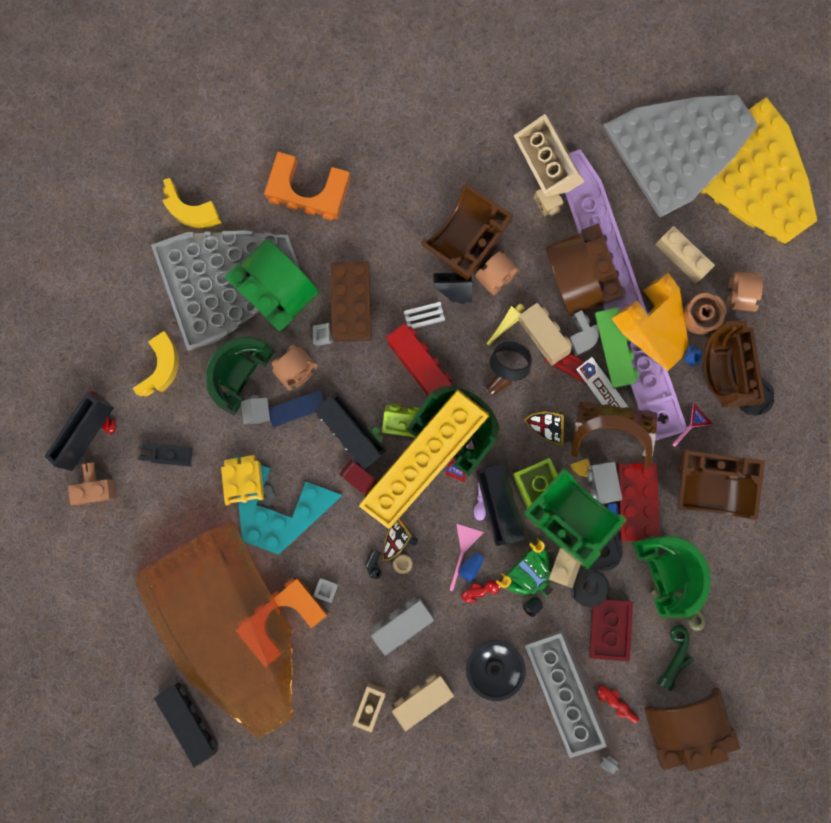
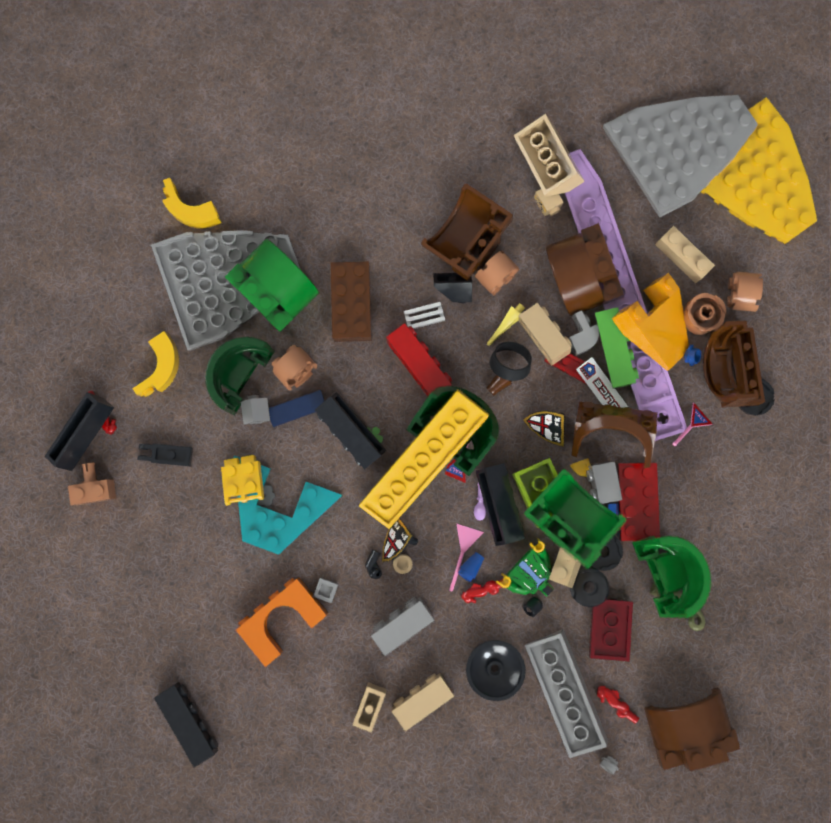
clear orange windscreen [134,522,293,739] -> none
orange arch [264,152,351,221] -> none
light grey plate [313,323,333,346] -> none
dark red beam [339,460,378,496] -> none
lime bracket [382,404,420,438] -> none
dark green plant [657,625,693,691] -> none
reddish brown piece [677,450,765,520] -> none

